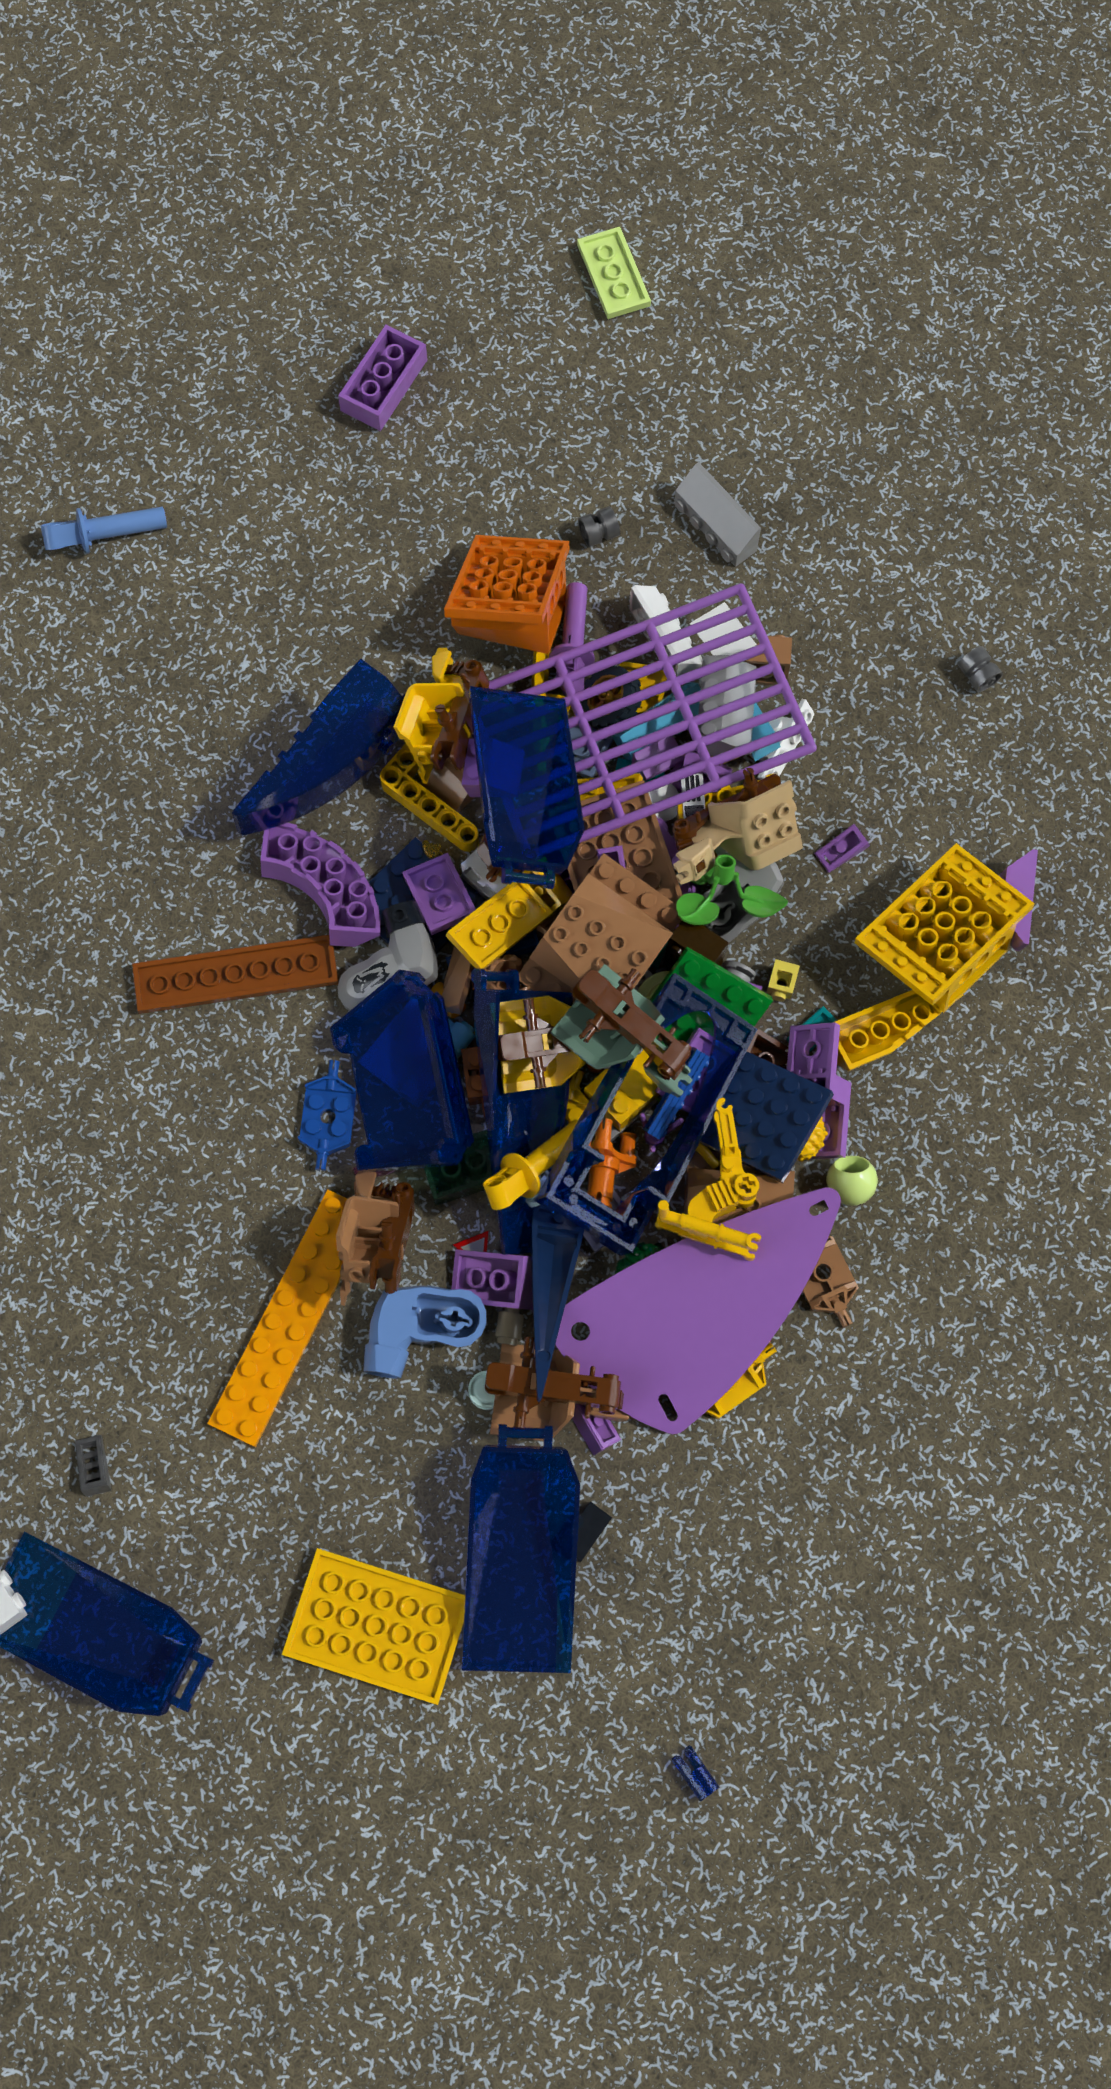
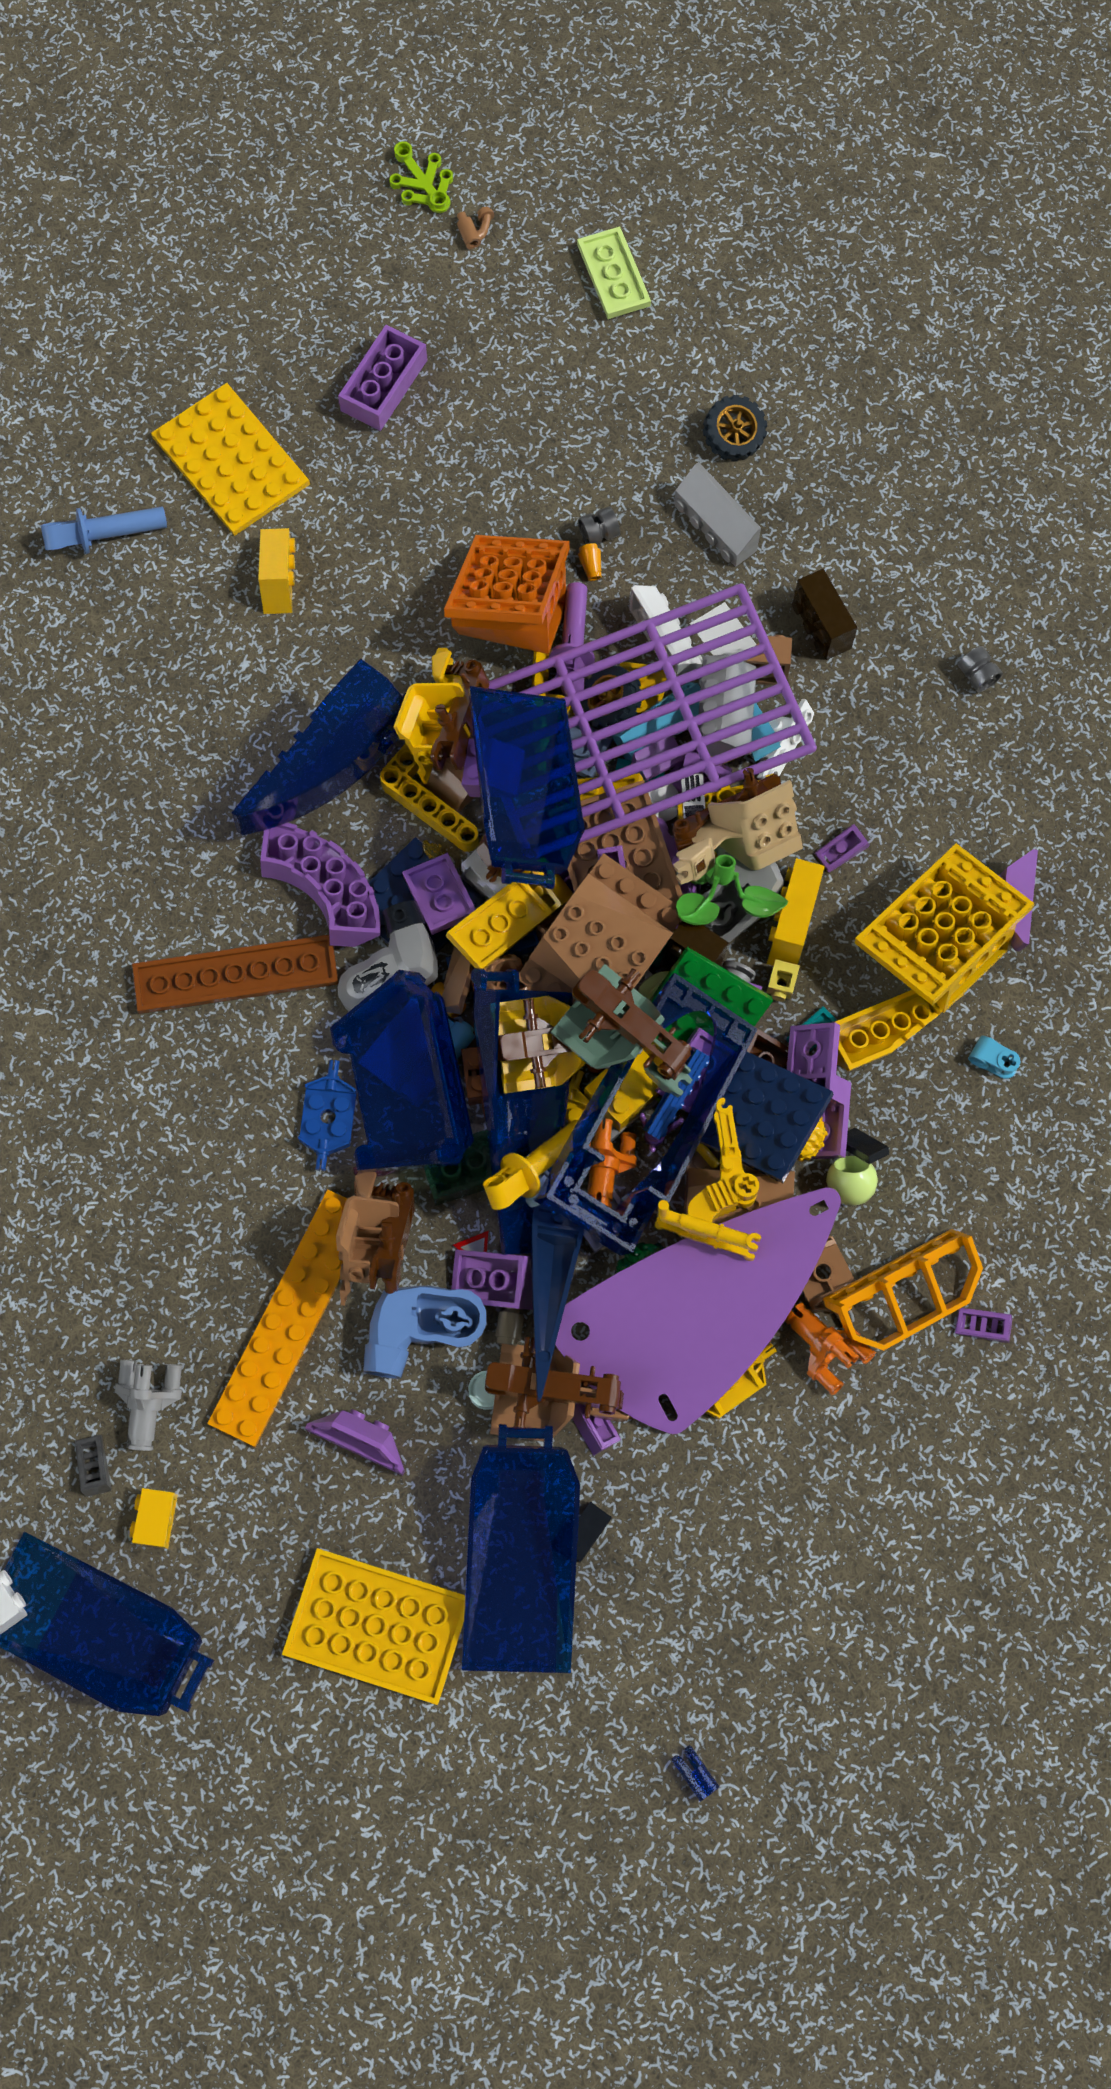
none -> light grey wheel [114,1359,183,1451]
none -> yellow brick [129,1488,178,1549]
none -> yellow plate [151,383,310,536]
none -> yellow wedge [258,528,296,614]
none -> medium lavender wedge [305,1409,405,1476]
none -> lime plant [389,141,453,213]
none -> medium nougat plant [457,206,494,249]
none -> light orange cone [578,543,602,581]
none -> black wheel [703,395,767,461]
none -> yellow wedge [767,858,825,966]
none -> orange wheel [785,1303,876,1395]
none -> dark brown brick [792,568,858,660]
none -> light orange plate [823,1229,983,1351]
none -> black tile [846,1128,889,1164]
none -> medium lavender slope [955,1308,1012,1343]
none -> medium azure piece [968,1036,1021,1079]

